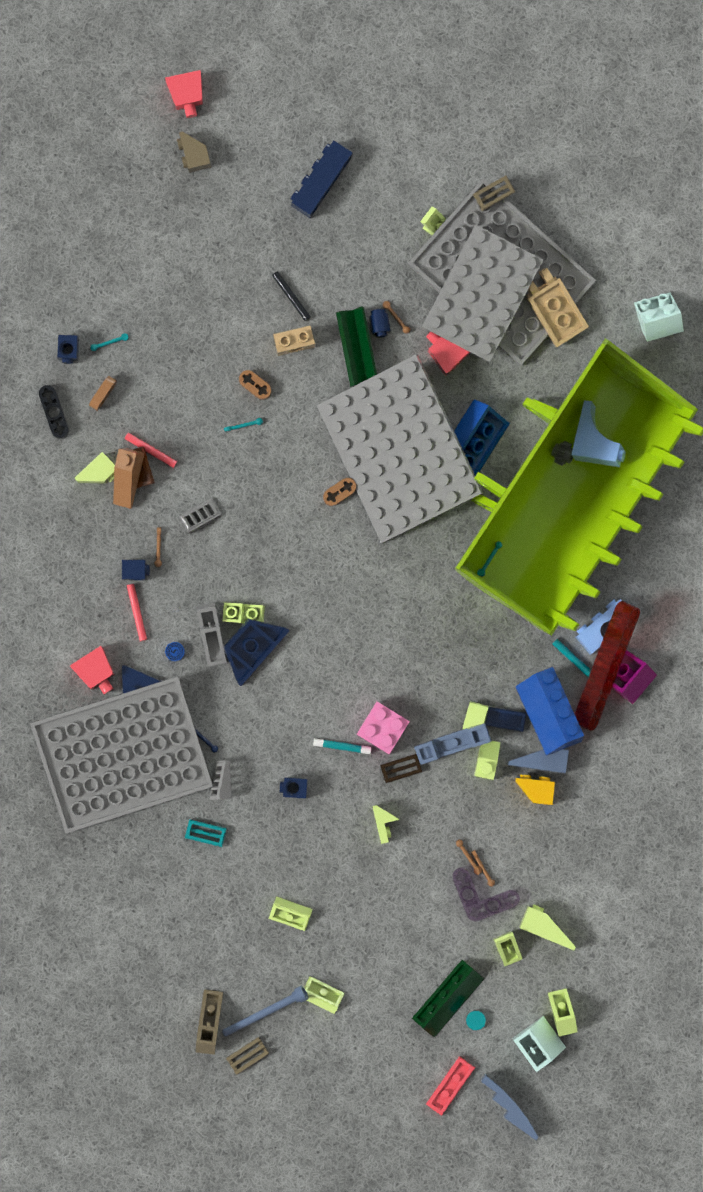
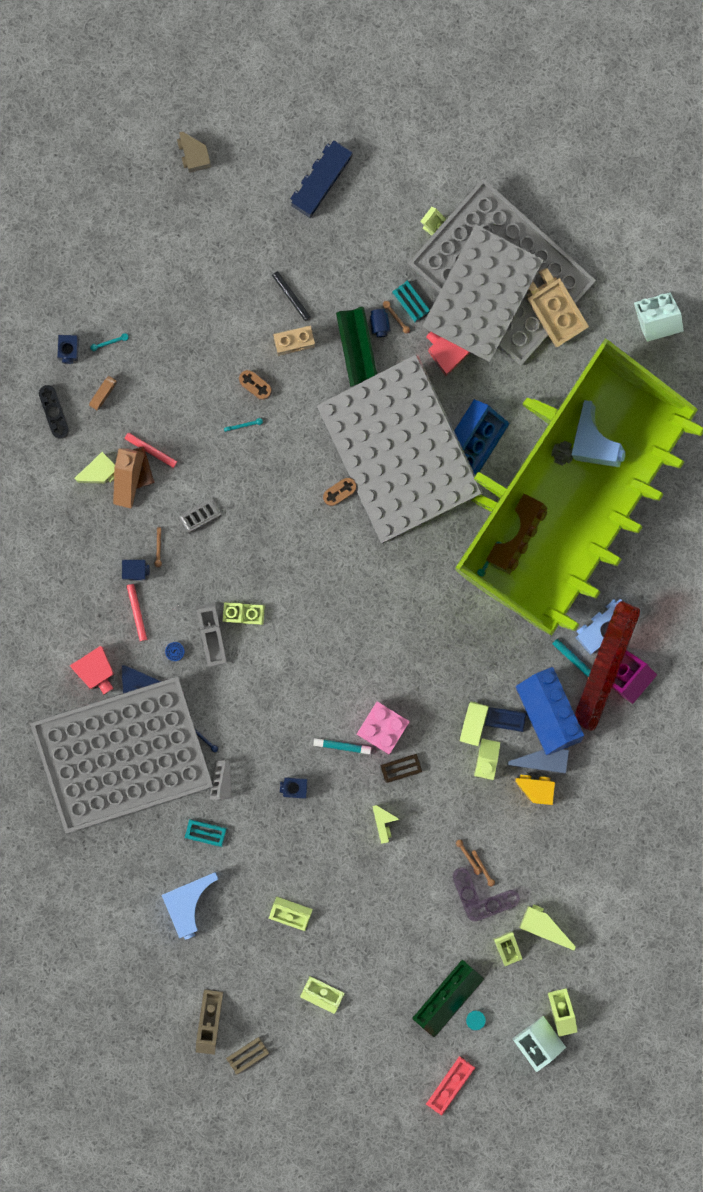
coral torso [165,70,203,118] -> none
sand blue piece [222,985,309,1036] -> none
dark blue wing [223,619,289,686] -> none
sand blue slope [414,723,492,765] -> none
dark tan tile [473,176,515,211] -> none
sand blue slope [481,1074,538,1140] -> none
none -> light blue arch [162,872,219,940]
none -> teal tile [392,280,430,323]
none -> reddish brown arch [486,494,548,575]

